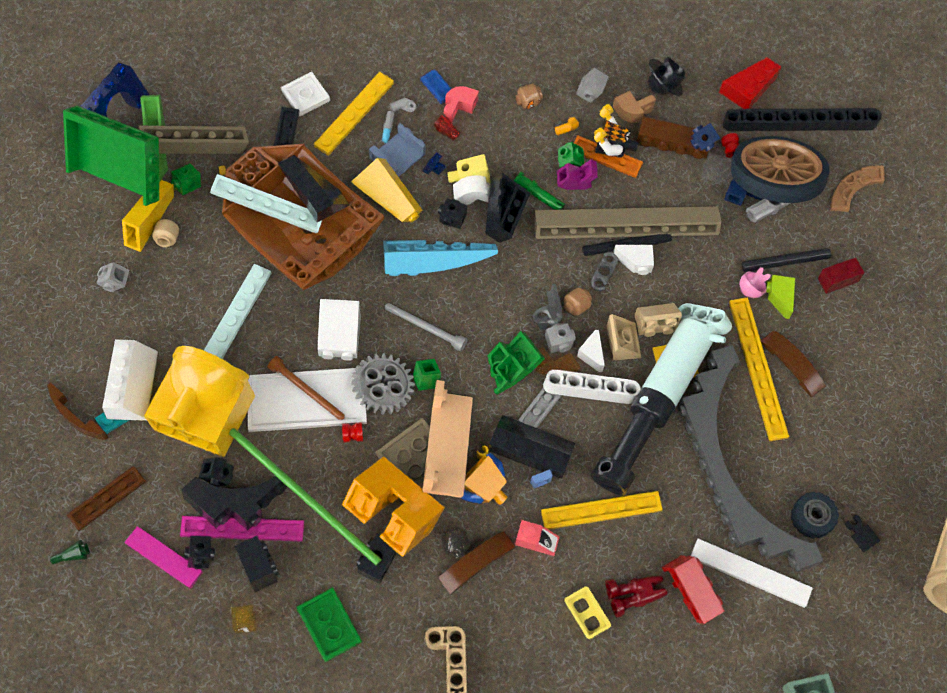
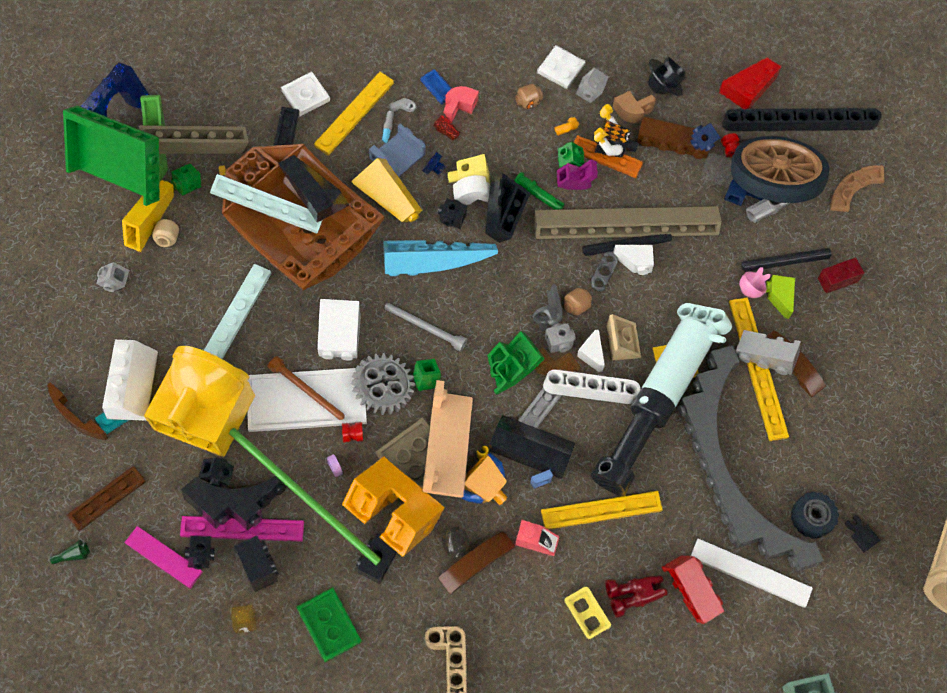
tan slope [635,303,682,337] -> none
none -> lavender tile [327,454,343,477]
none -> white plate [537,46,585,89]
none -> light grey wedge [736,330,801,375]

